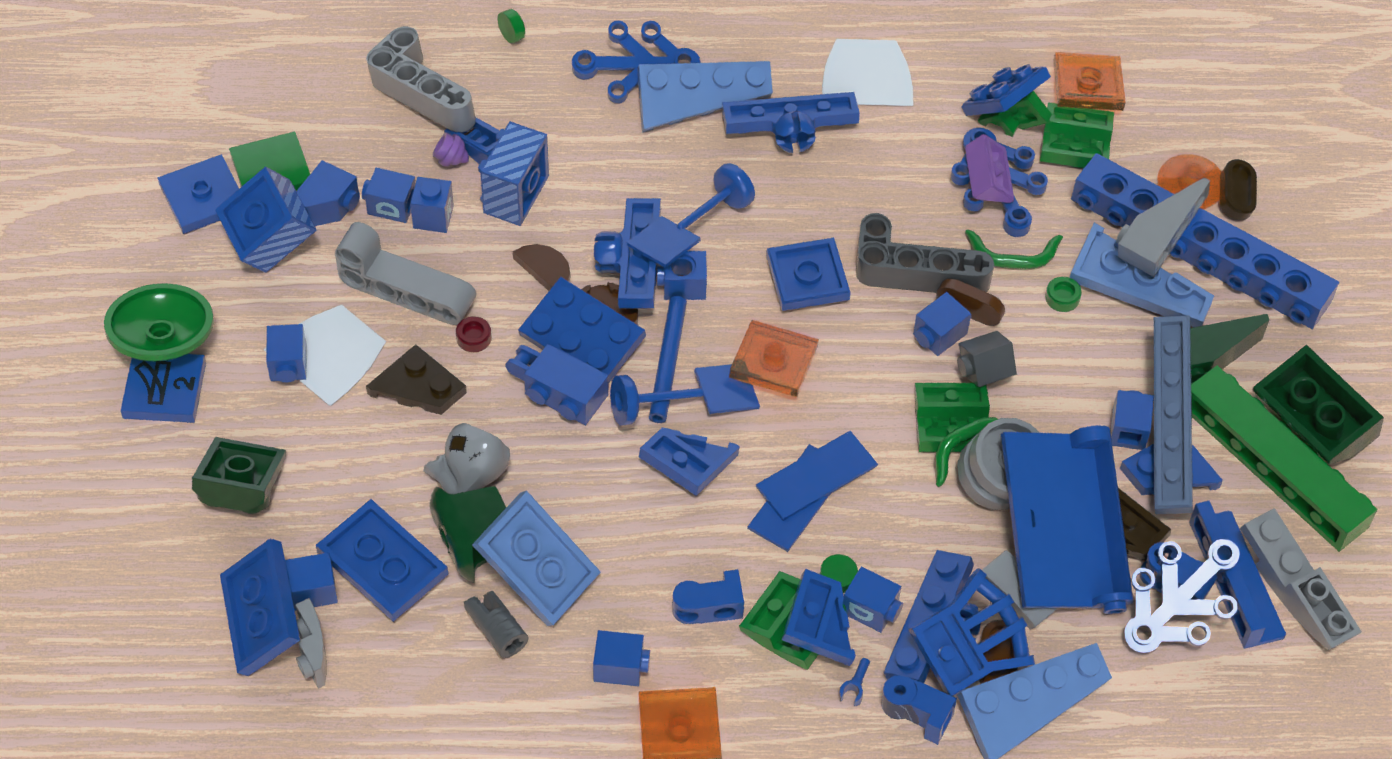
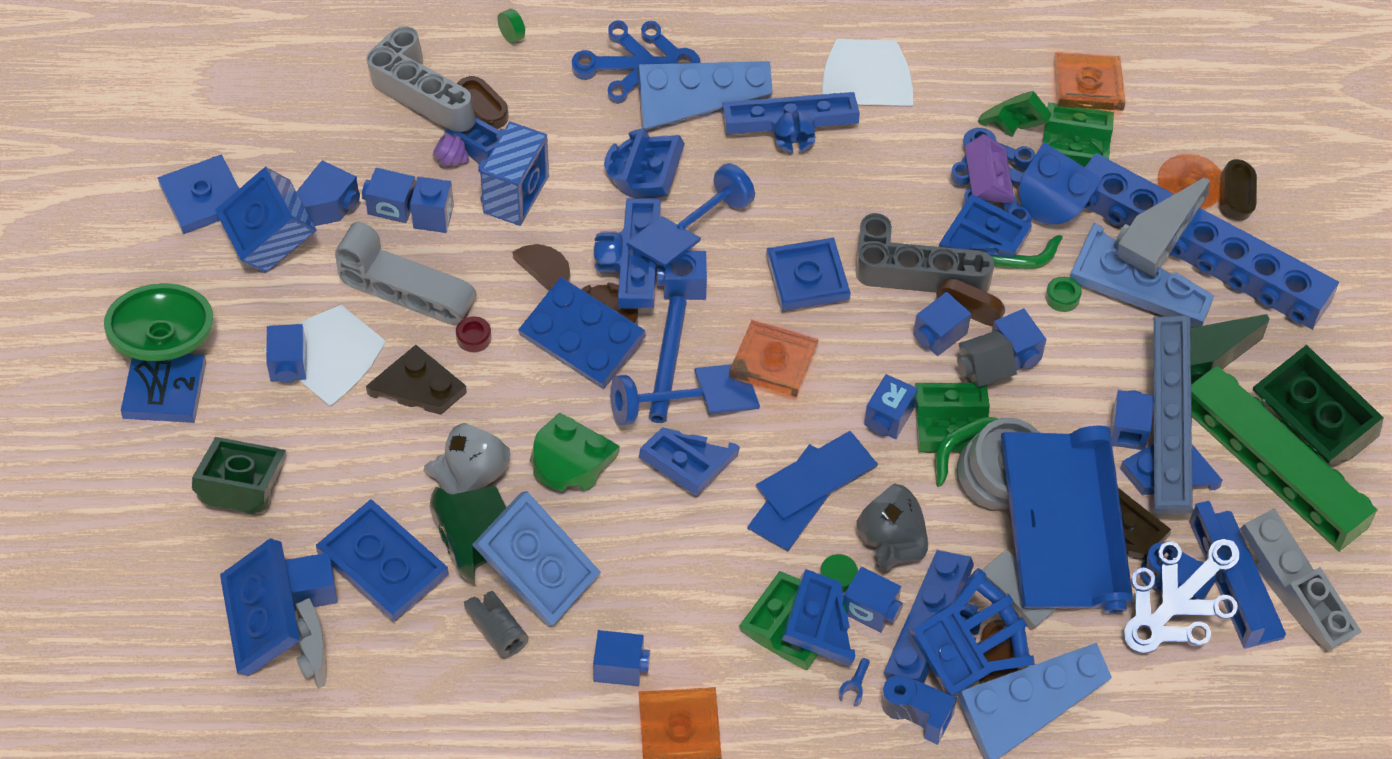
green slope [229,131,310,191] -> none
blue brick [505,344,609,426] -> none
blue leg [672,569,744,624] -> none
blue tile [961,64,1051,116] -> none
none -> reddish brown tile [457,76,509,129]
none -> green slope [530,413,620,491]
none -> blue slope [604,128,685,198]
none -> dark grey piece [856,483,928,571]
none -> blue brick [864,374,918,439]
none -> blue wing [939,194,1032,258]
none -> blue brick [992,308,1047,370]
none -> blue slope [1018,142,1102,225]

